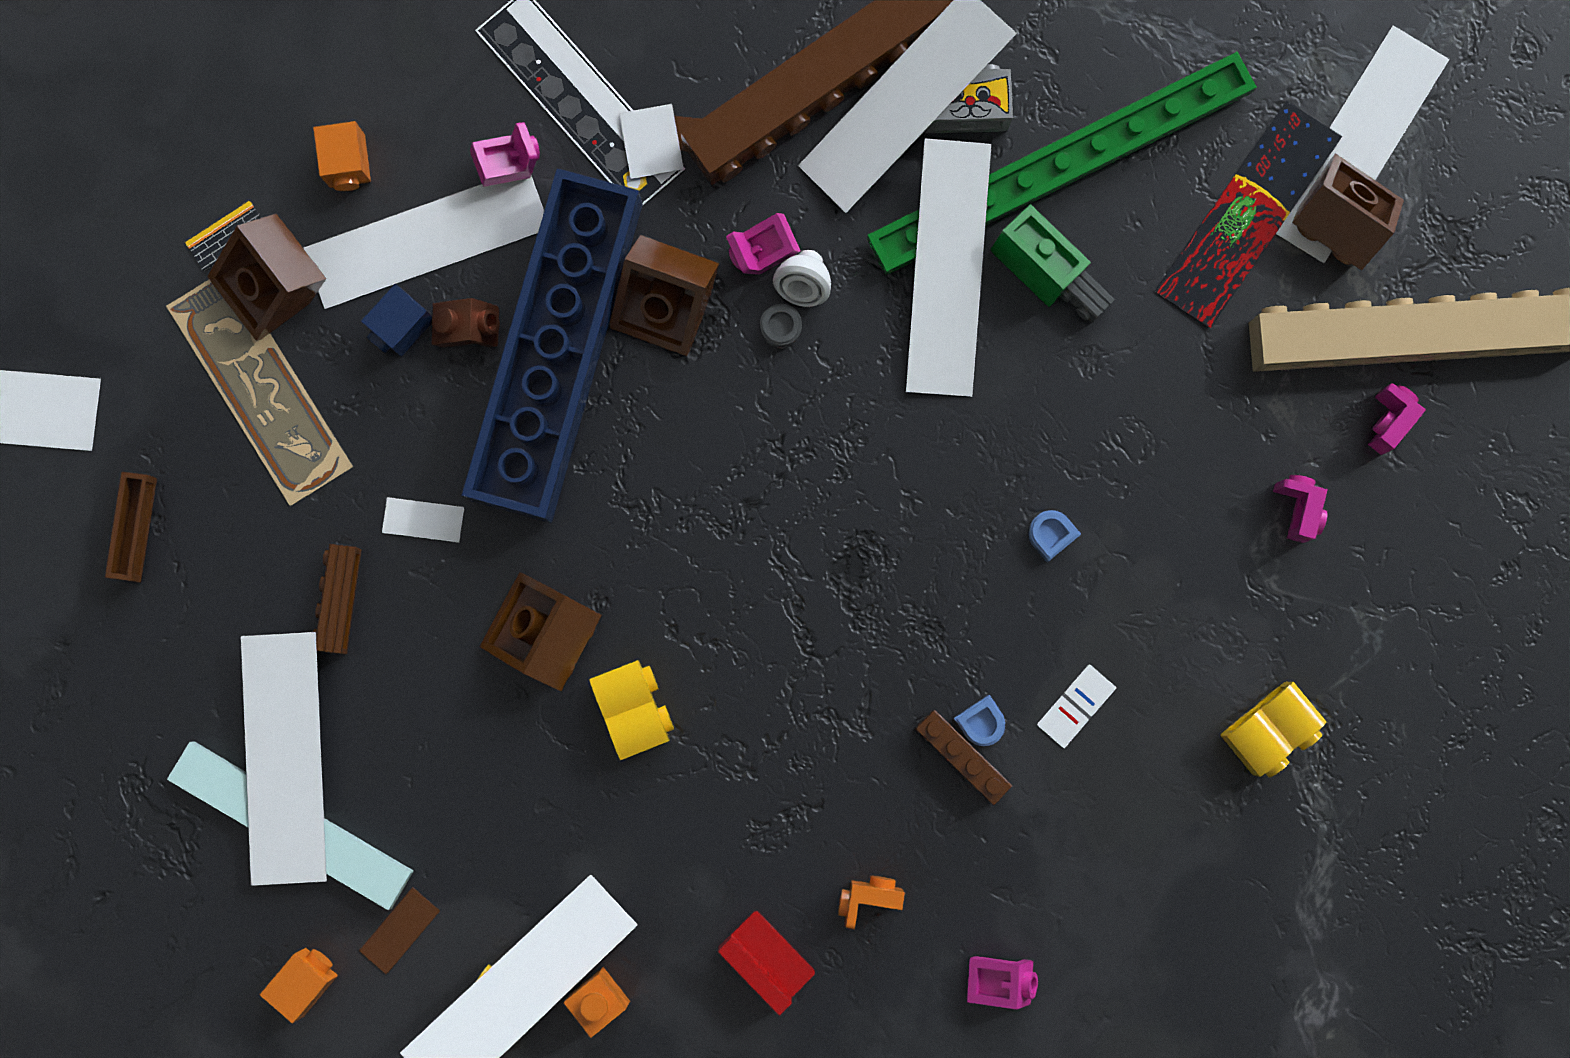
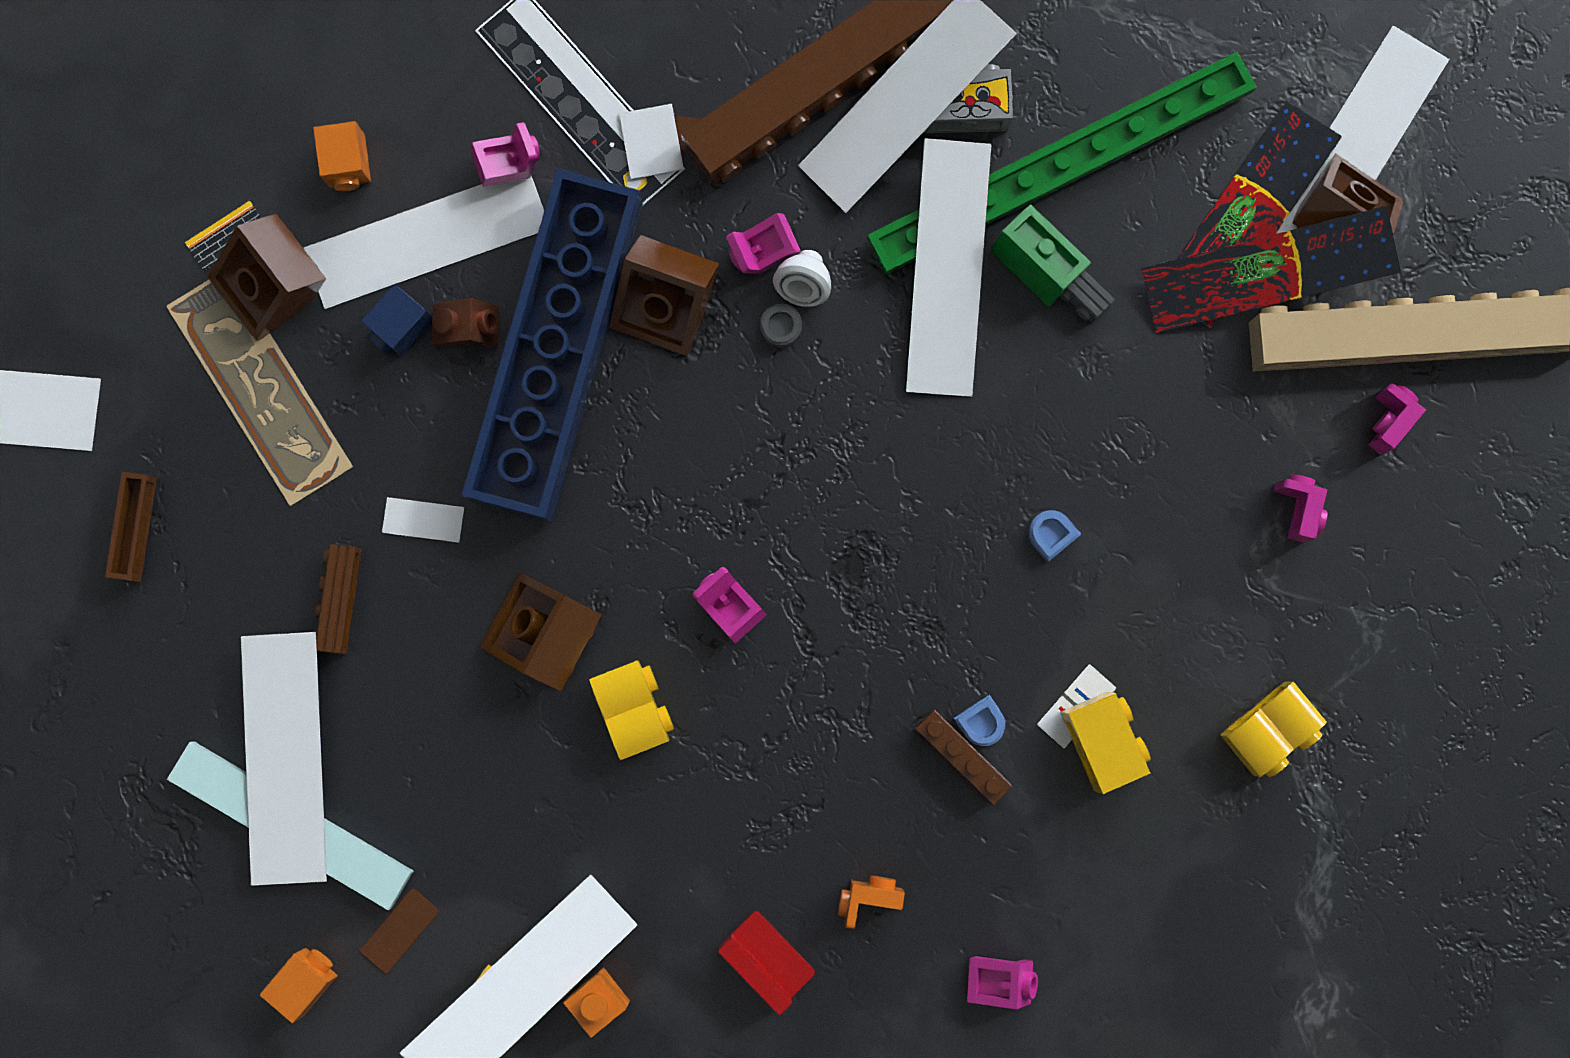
none -> dark pink bracket [692,567,767,643]
none -> yellow brick [1060,692,1151,794]
none -> black sticker [1141,206,1401,333]

